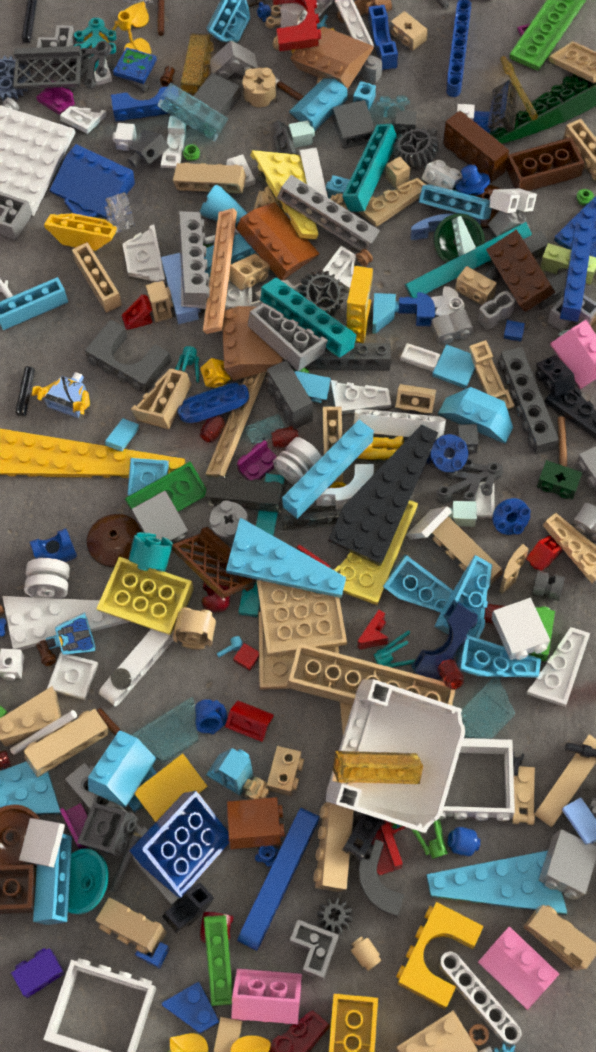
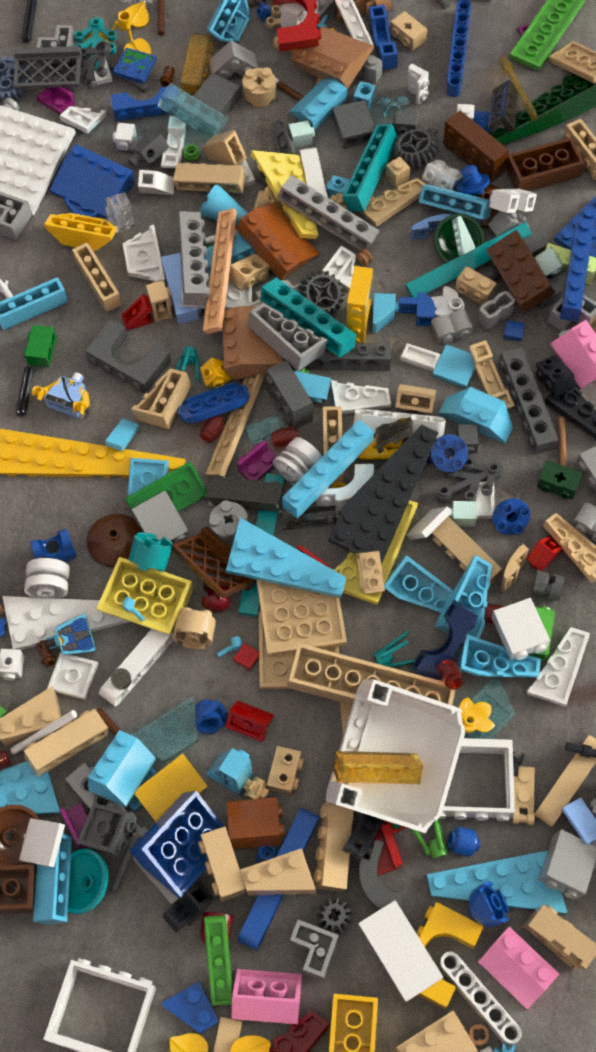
dark purple brick [11,948,66,998] -> none
tan wedge [95,898,167,955] -> none
blue panel [135,942,170,969] -> none
tan brick [350,936,382,971] -> none
red slope [357,610,388,650] -> none
bright green plate [576,189,594,206] -> none
none -> green brick [23,325,57,367]
none -> medium azure hand [123,597,145,622]
none -> white slope [138,170,175,196]
none -> tan wedge [198,826,246,903]
none -> tan slope [202,130,247,166]
none -> tan wedge [240,848,316,895]
none -> tan window [356,551,385,594]
none -> white tile [358,900,443,1002]
none -> clear smoke wing [376,417,414,453]
none -> white bracket [407,64,429,105]
none -> yellow plate [459,698,495,733]
none -> blue cylinder [468,881,509,928]
none -> light aqua brick [535,246,563,276]

